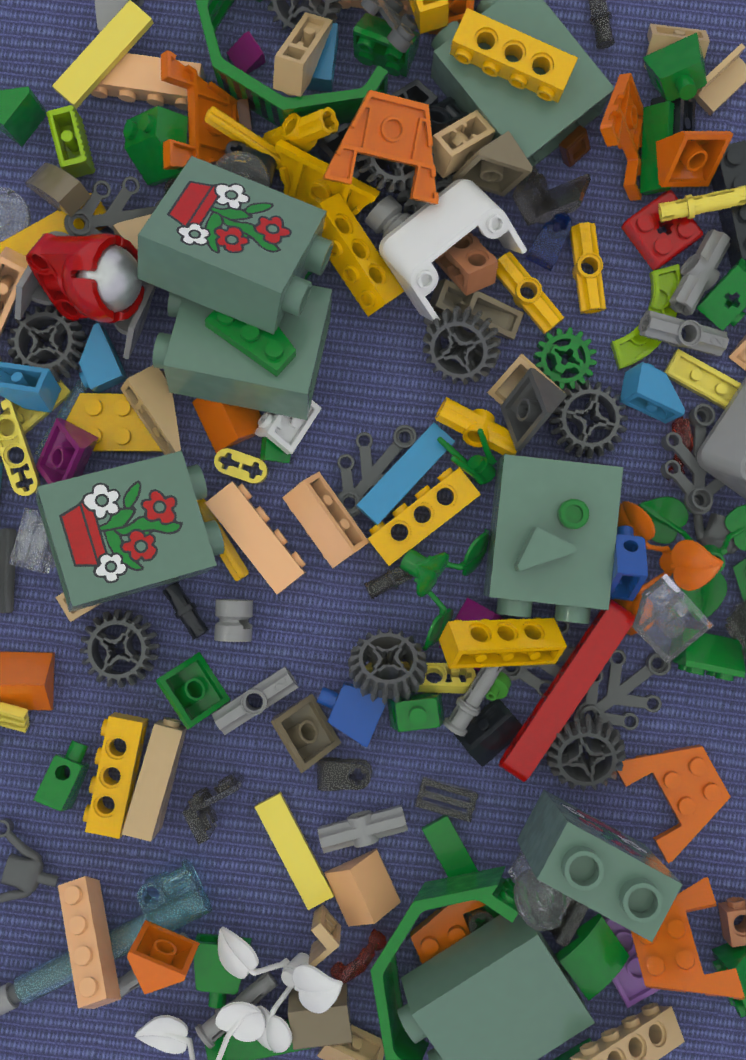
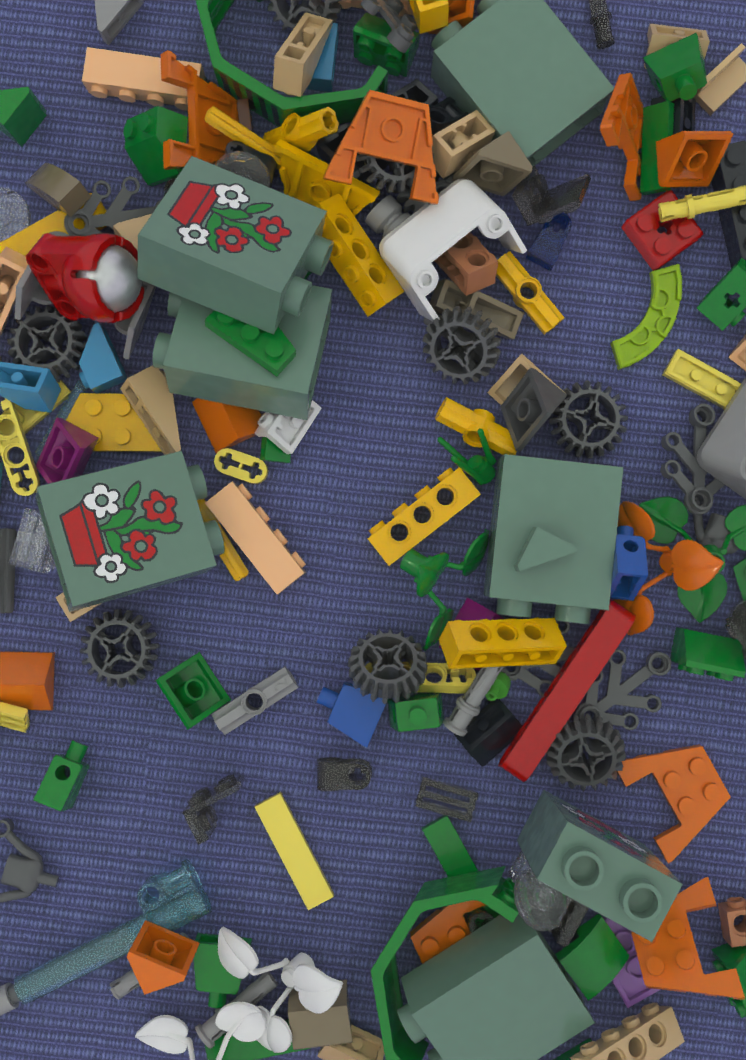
lime brick [46,105,96,178] -> none
light yellow tile [52,0,154,109] -> none
light nougat brick [58,876,121,1009] -> none
yellow brick [83,712,149,839] -> none
tan slope [122,717,187,842] -> none
black pin [162,582,209,640] -> none
light grey wheel [214,599,253,642] -> none
magenta slope [226,31,266,74] -> none
dark tan slope [271,694,341,773] -> none
light nougat brick [282,472,369,569] -> none
tan panel [308,904,341,967] -> none
light grey piece [317,804,408,853] -> none
light nougat slope [324,848,401,927] -> none
clear red arm [330,928,386,984] -> none
dark grey plant [337,425,416,517] -> none
dark azure tile [356,423,455,526] -> none
clear smoke axle [364,566,414,599] -> none
yellow brick [450,8,578,103] -> none
green gear [533,327,597,390] -> none
green tile [557,499,589,529] -> none
reddish brown tile [559,125,591,167] -> none
yellow piece [569,222,606,314] -> none
dark azure slope [619,362,685,424] -> none
clear slope [632,574,714,664] -> none
light grey piece [638,310,729,357] -> none
clear red arm [666,416,693,481] -> none
light grey piece [669,229,731,316] -> none

